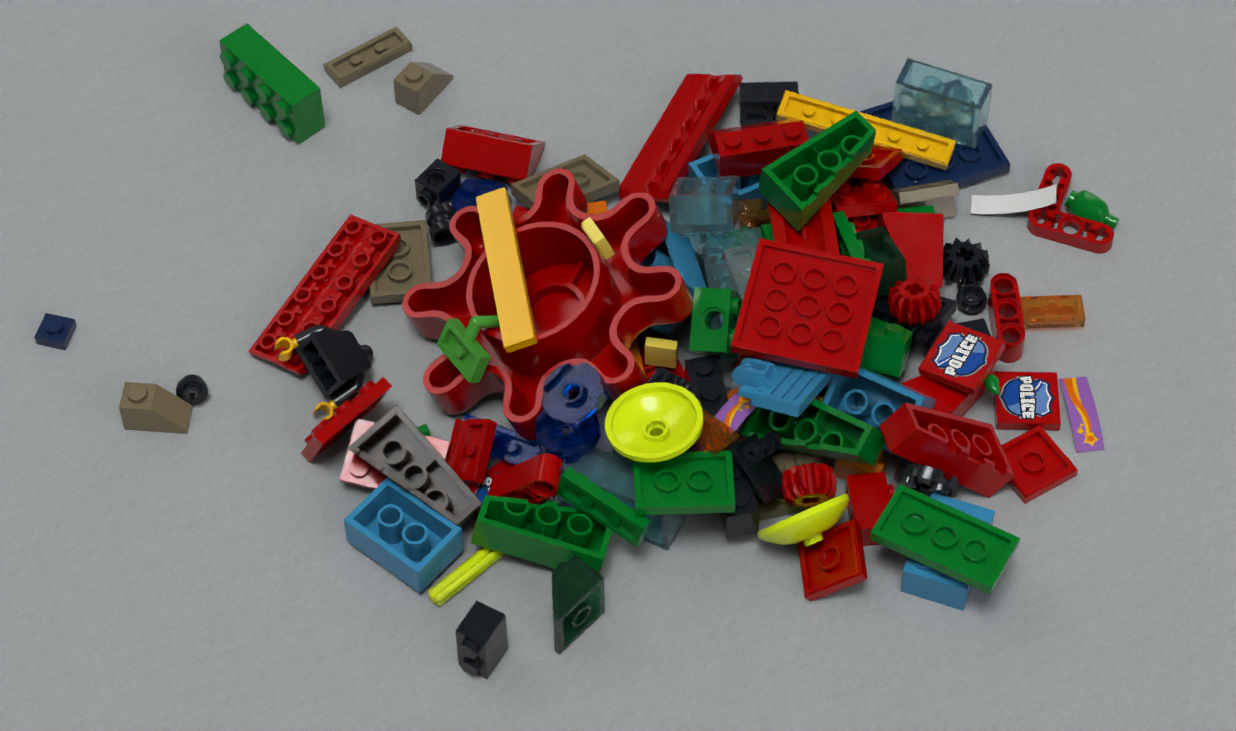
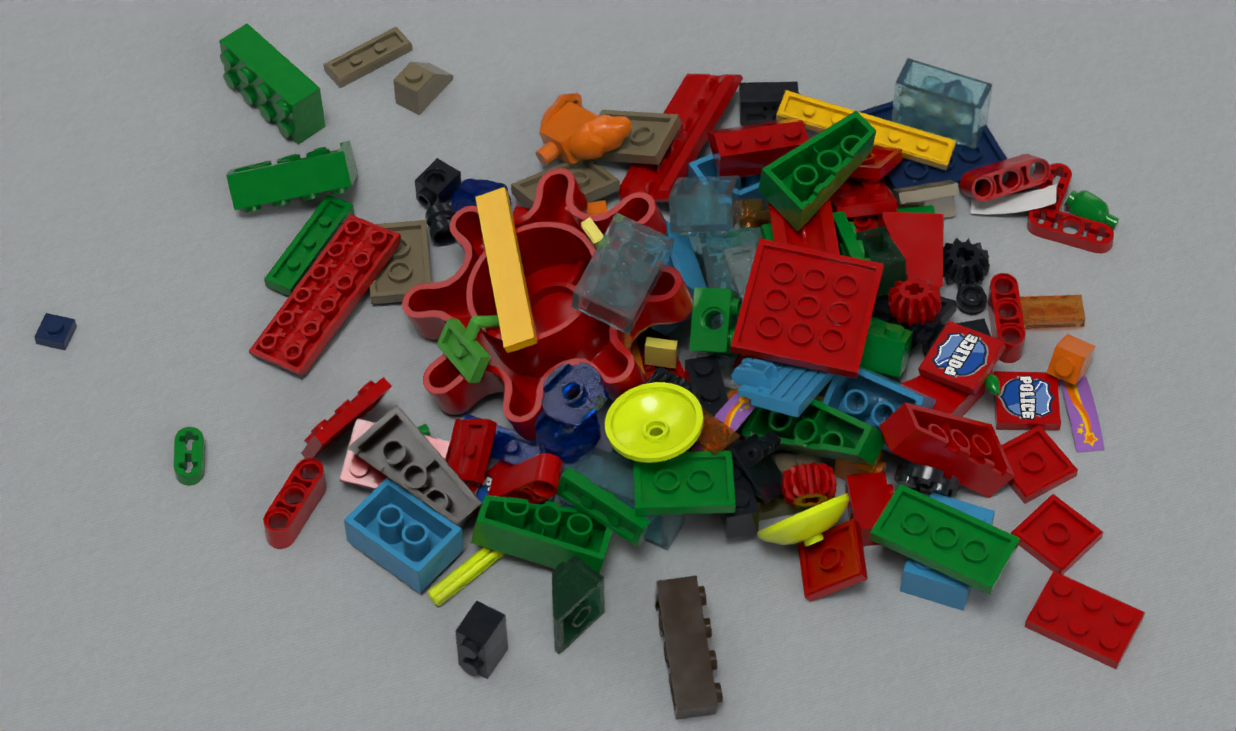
dark tan slope [119,382,192,434] -> none
black plate [176,374,208,405] -> none
black torso [274,325,373,421] -> none
red slope [441,125,545,183] -> none
none -> green beam [173,427,205,486]
none -> green wedge [226,140,358,212]
none -> red beam [263,458,327,549]
none -> green plate [264,194,354,296]
none -> orange torso [535,93,631,166]
none -> clear light blue brick [571,212,674,335]
none -> dark tan plate [593,110,682,165]
none -> dark brown wedge [654,575,723,719]
none -> red beam [960,154,1051,202]
none -> red tile [1011,494,1103,575]
none -> red plate [1024,571,1145,669]
none -> orange brick [1046,334,1096,385]

